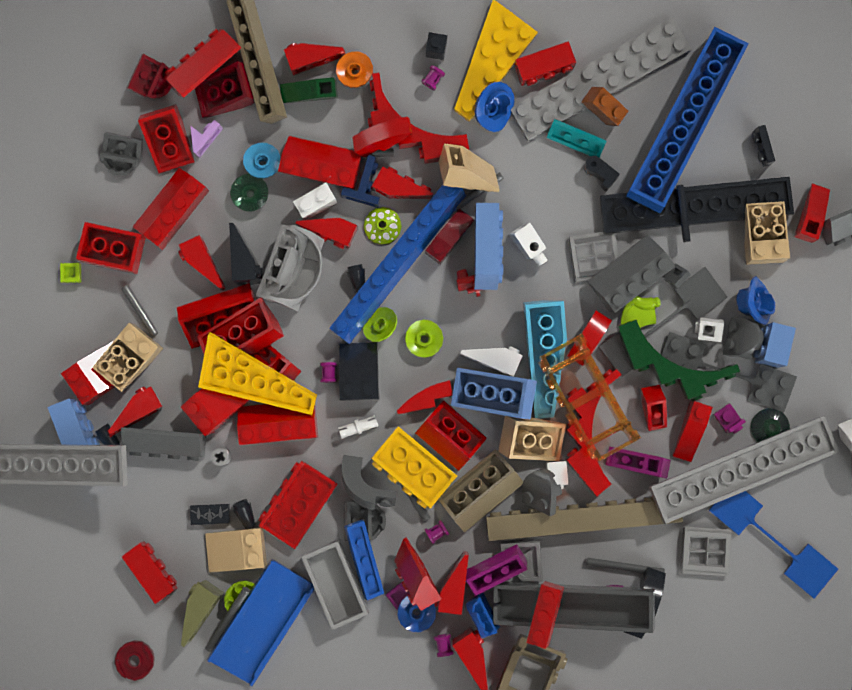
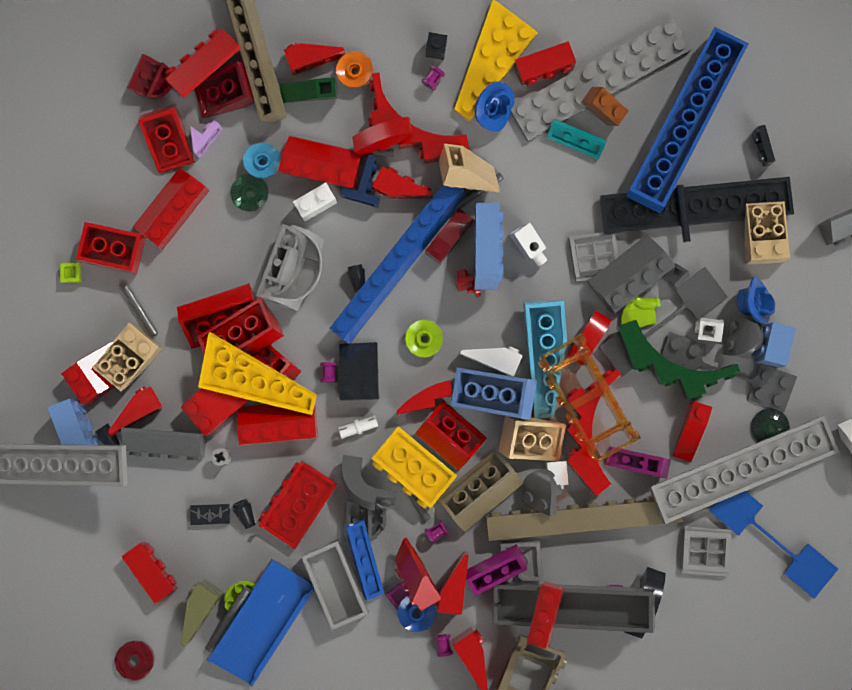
dark grey slope [100,132,144,176] -> none
red slope [178,235,226,291] -> none
tan slope [205,527,267,572] -> none
black slope [229,223,263,285] -> none
red slope [295,218,358,249] -> none
lime dish [363,307,397,342] -> none
lime dish [364,207,402,245] -> none
blue slope [466,593,501,638] -> none
black leg [584,156,620,192] -> none
dark grey bar [586,557,665,573] -> none
red slope [641,384,667,431] -> none
magenta bracket [713,403,746,434] -> none
red slope [794,183,830,243] -> none

